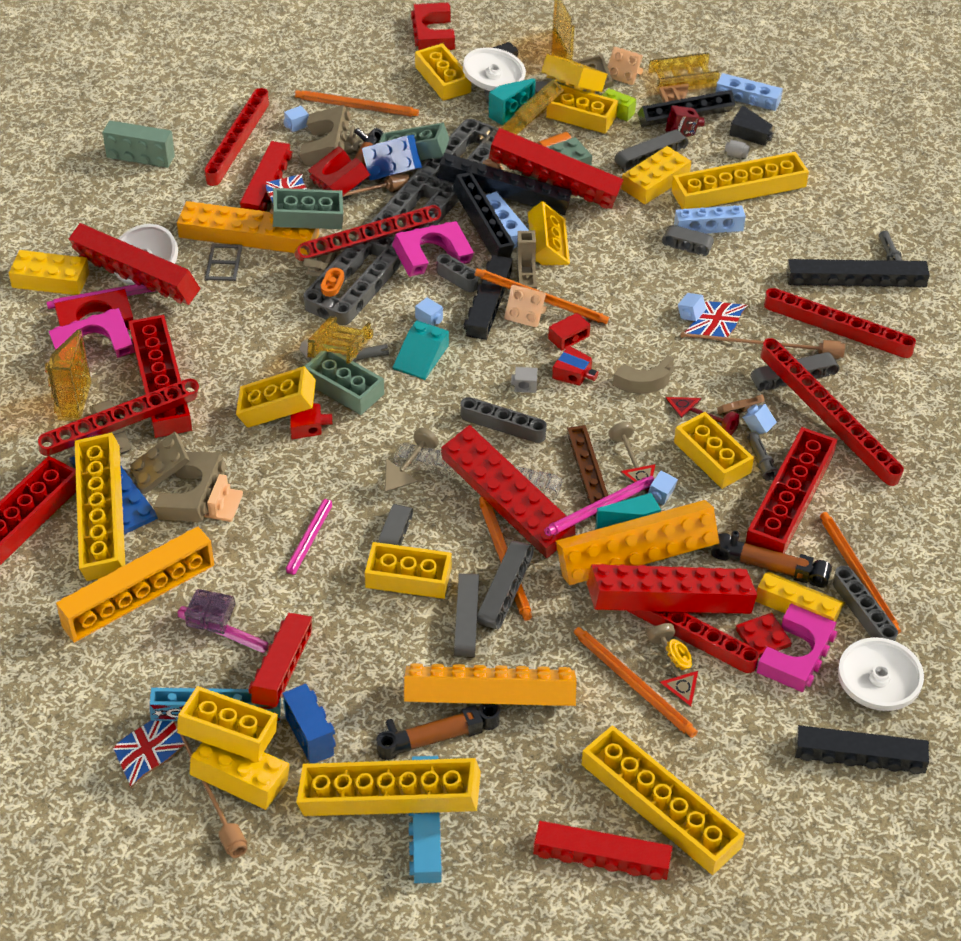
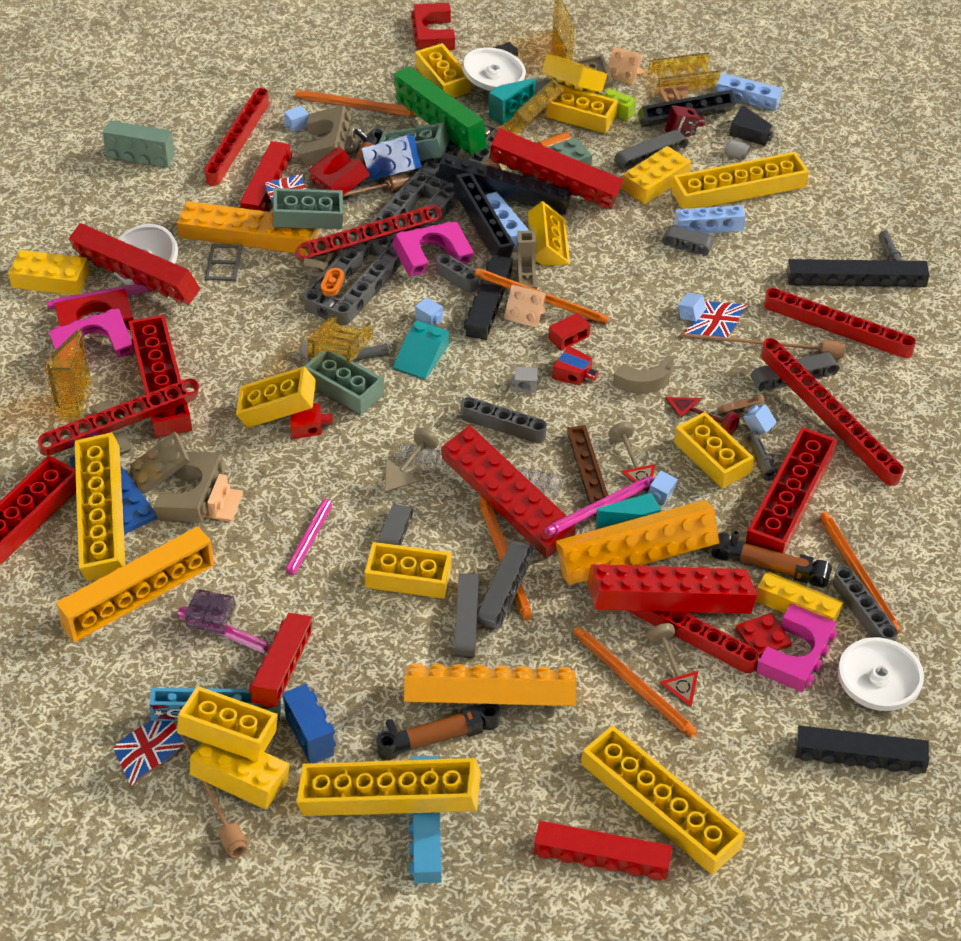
yellow gear [666,639,692,671] -> none
none -> green brick [393,66,487,155]

